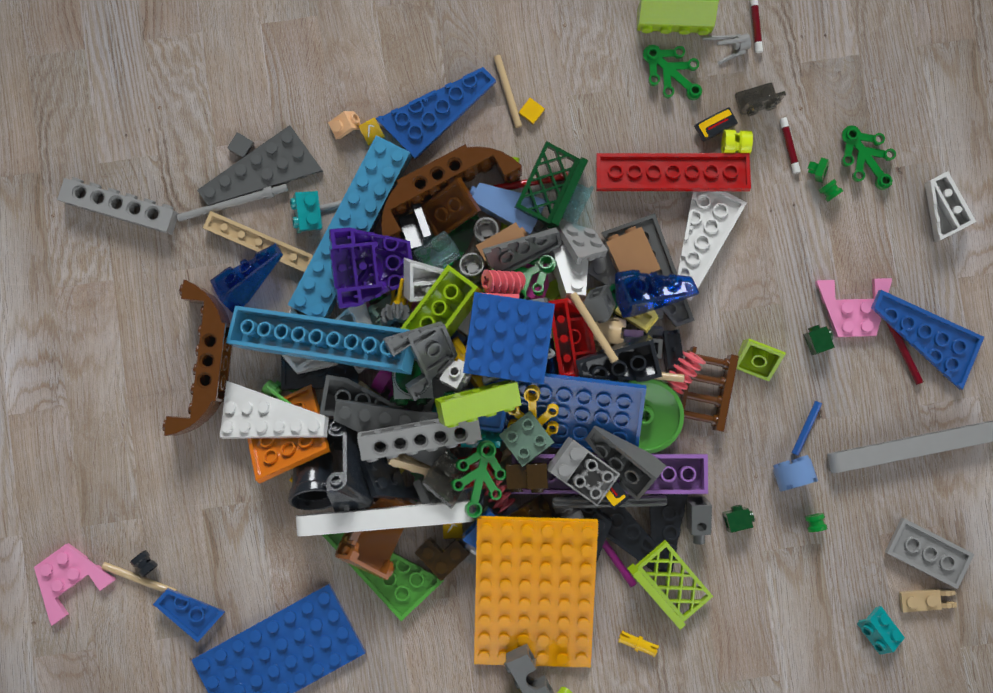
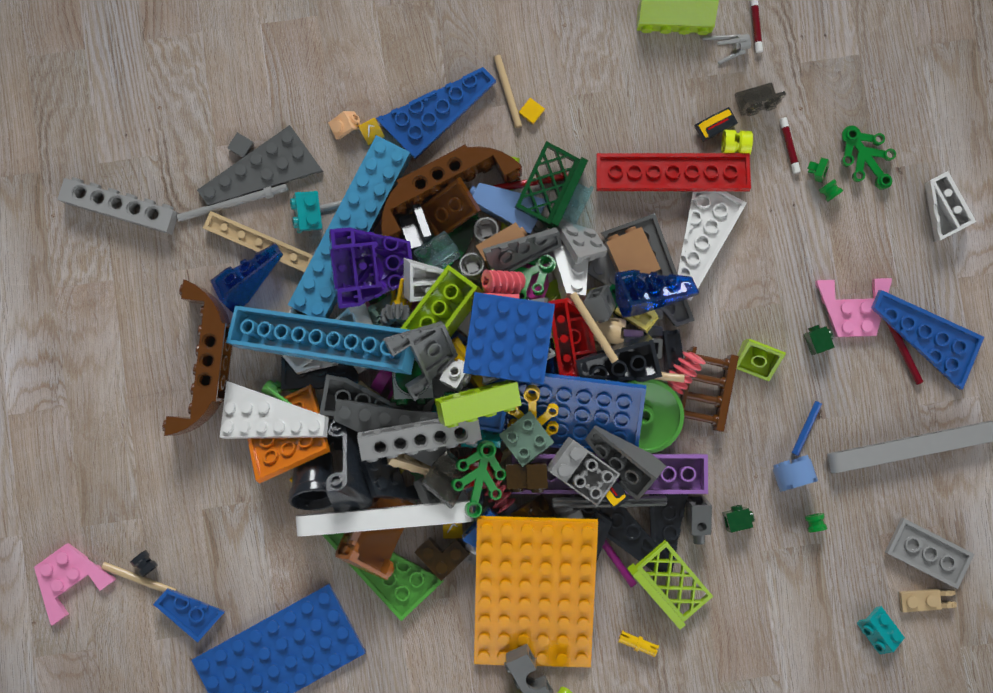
green plant [643,45,702,101] -> none

